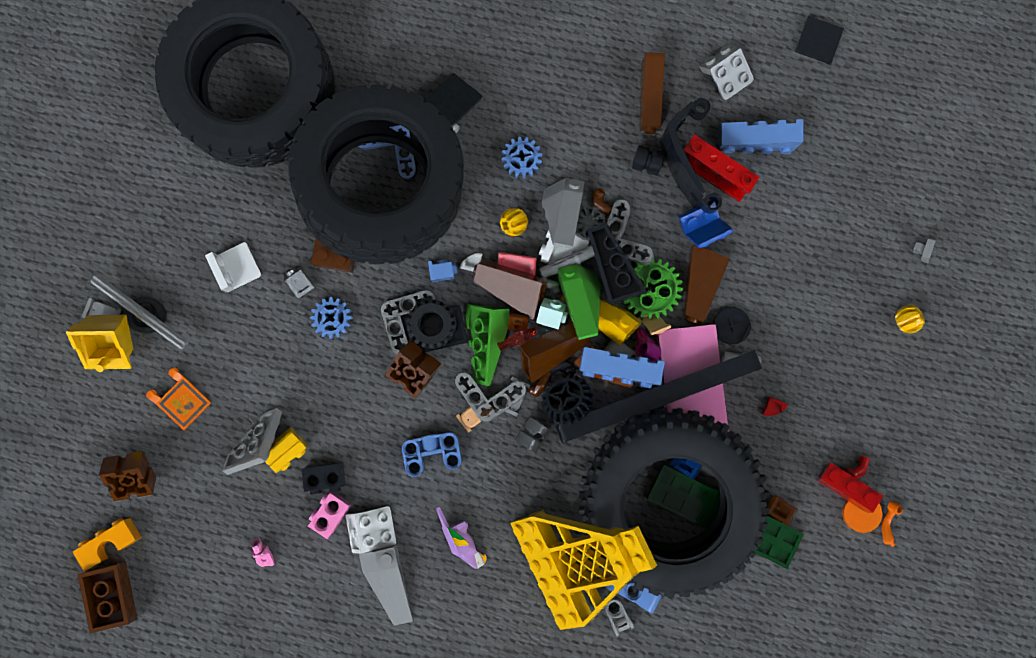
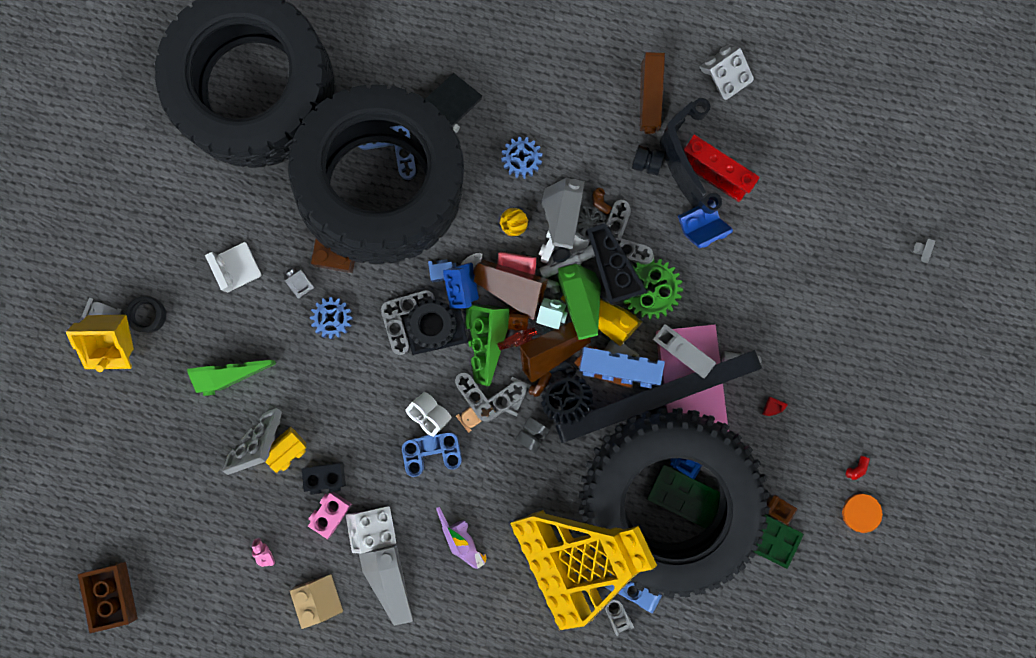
light orange arch [73,518,142,572] -> none
light grey axle [90,275,188,349] -> none
reddish brown brick [99,451,156,501] -> none
orange flag [146,368,211,430] -> none
reddish brown brick [385,340,441,399] -> none
magenta axle [635,328,661,362] -> none
light nougat piece [637,315,671,335] -> none
reddish brown slope [683,244,730,325] -> none
black tile [712,307,751,345] -> none
medium blue wedge [718,119,803,154] -> none
black tile [795,16,844,65] -> none
red brick [816,463,883,513] -> none
orange piece [881,501,903,547] -> none
yellow piece [895,305,925,334] -> none
none -> bright green wedge [187,360,276,396]
none -> tan slope [290,574,343,629]
none -> white brick [406,392,452,437]
none -> blue bracket [443,262,479,308]
none -> black piece [551,247,571,263]
none -> light grey slope [653,324,716,378]

